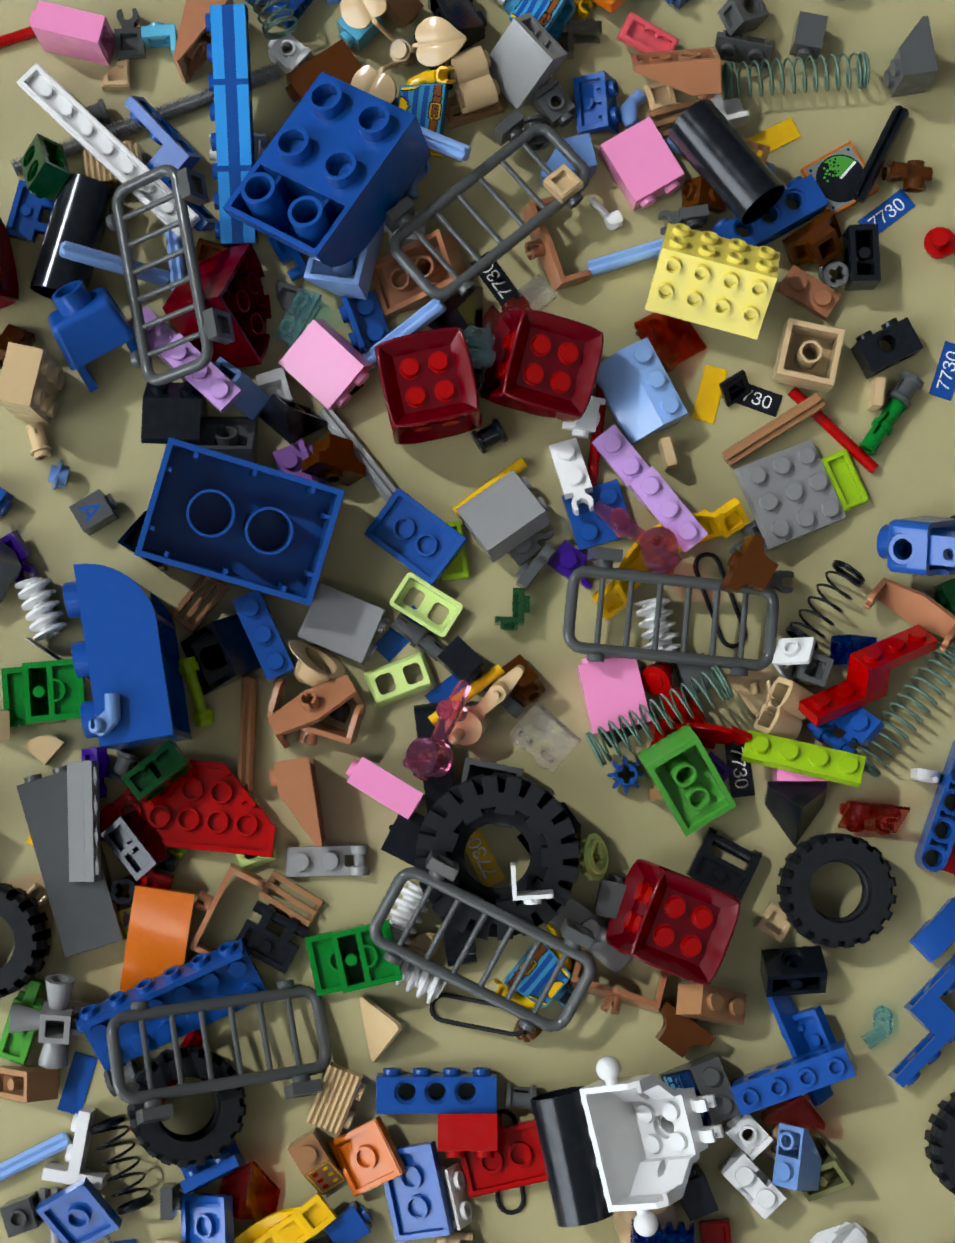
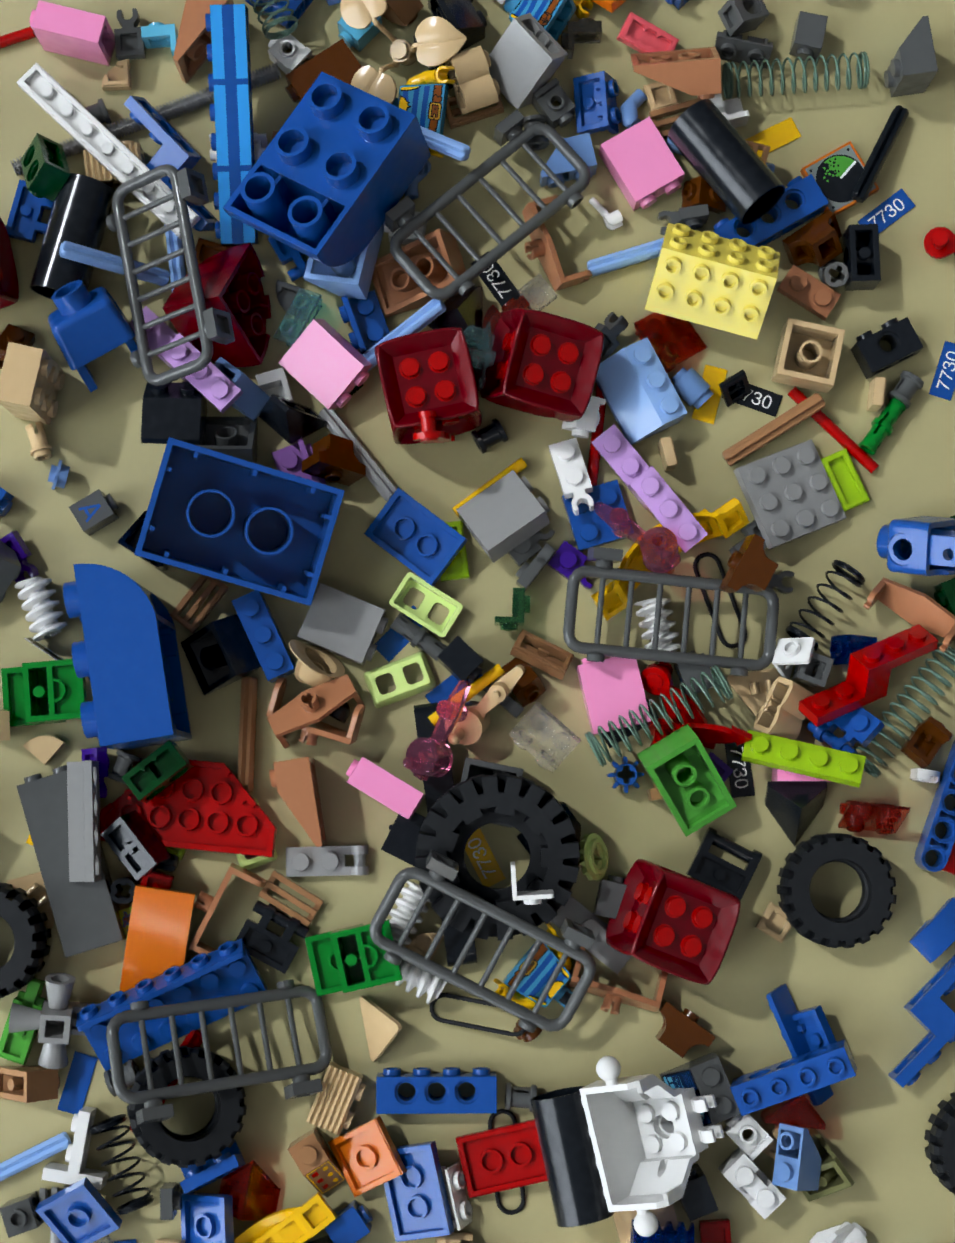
medium blue arm [88,693,121,736] -> none
lime bar [178,656,214,728] -> none
red brick [438,1113,503,1158] -> none
tan tile [543,163,584,204] -> none
medium nougat brick [676,984,746,1025] -> none
black brick [760,946,828,997] -> none
clear light blue arm [861,1005,893,1049] -> none
reddish brown plate [882,160,933,193] -> none
none -> red brick [413,410,455,444]
none -> medium nougat tile [510,629,574,680]
none -> dark grey plate [595,312,629,363]
none -> medium blue brick [671,367,714,410]
none -> reddish brown bracket [901,717,953,769]

